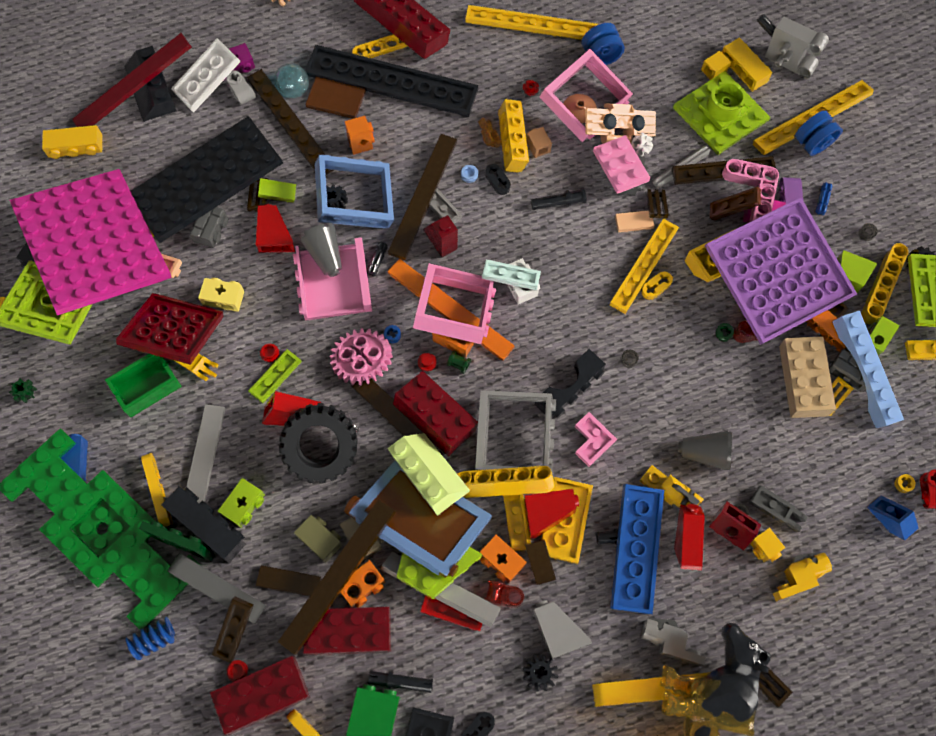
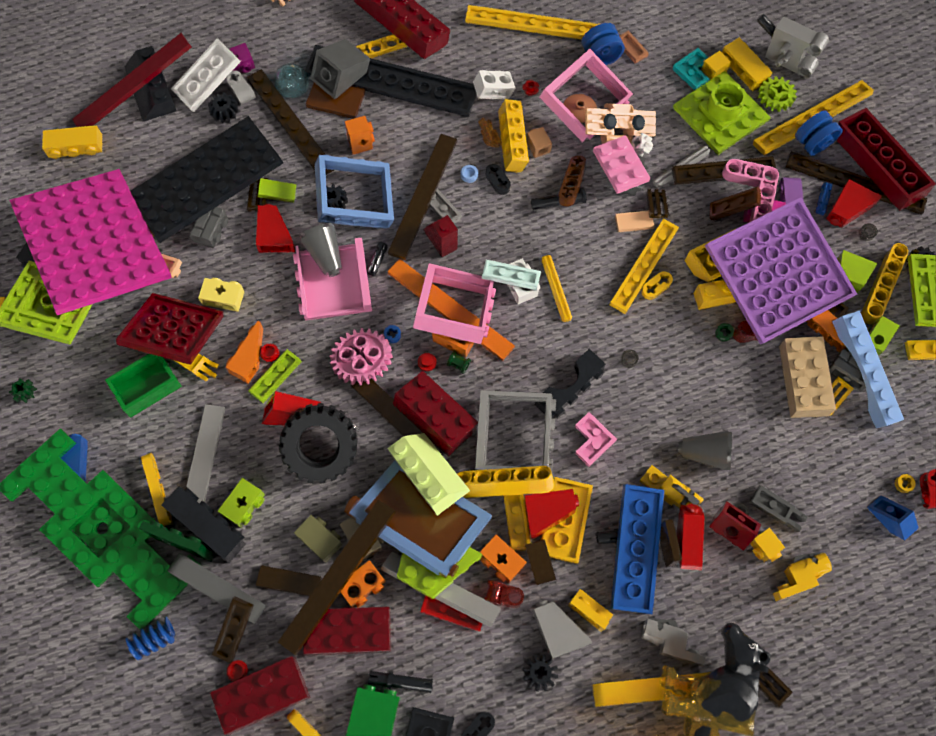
none -> black gear [208,92,239,123]
none -> orange slope [226,321,263,384]
none -> dark grey slope [310,39,370,99]
none -> white brick [473,70,515,99]
none -> yellow axle [541,255,572,322]
none -> reddish brown beam [559,155,586,207]
none -> yellow bracket [567,589,613,632]
none -> nougat tile [619,30,649,64]
none -> dark brown tile [660,519,682,568]
none -> teal plate [672,48,709,91]
none -> yellow brick [693,280,736,310]
none -> lime gear [758,76,797,112]
none -> dark brown tile [785,151,927,215]
none -> red slope [826,179,882,228]
none -> dark red brick [837,108,936,211]

